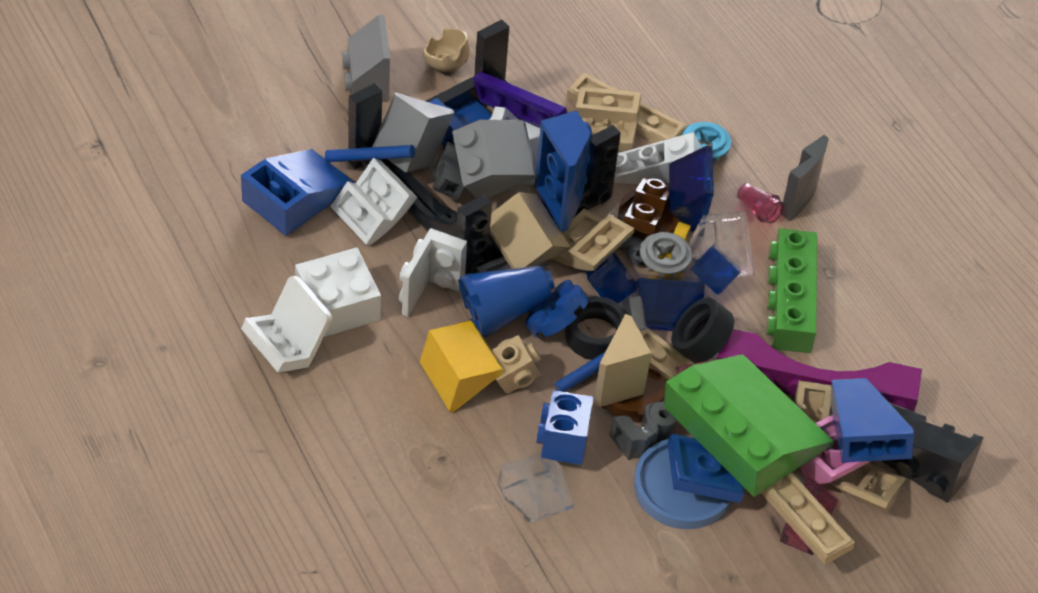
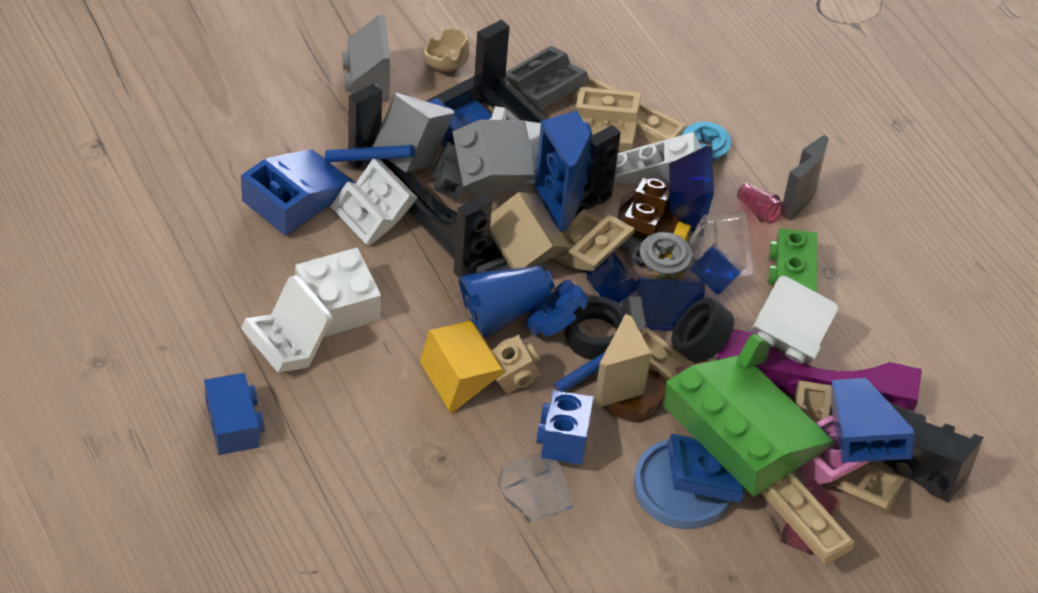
white bracket [399,228,467,317] -> none
dark purple tile [473,72,568,128] -> none
dark grey leg [610,402,677,460] -> none
none -> blue brick [204,372,265,455]
none -> dark grey slope [505,46,590,110]
none -> bright green tile [737,334,770,368]
none -> white bracket [749,276,838,365]

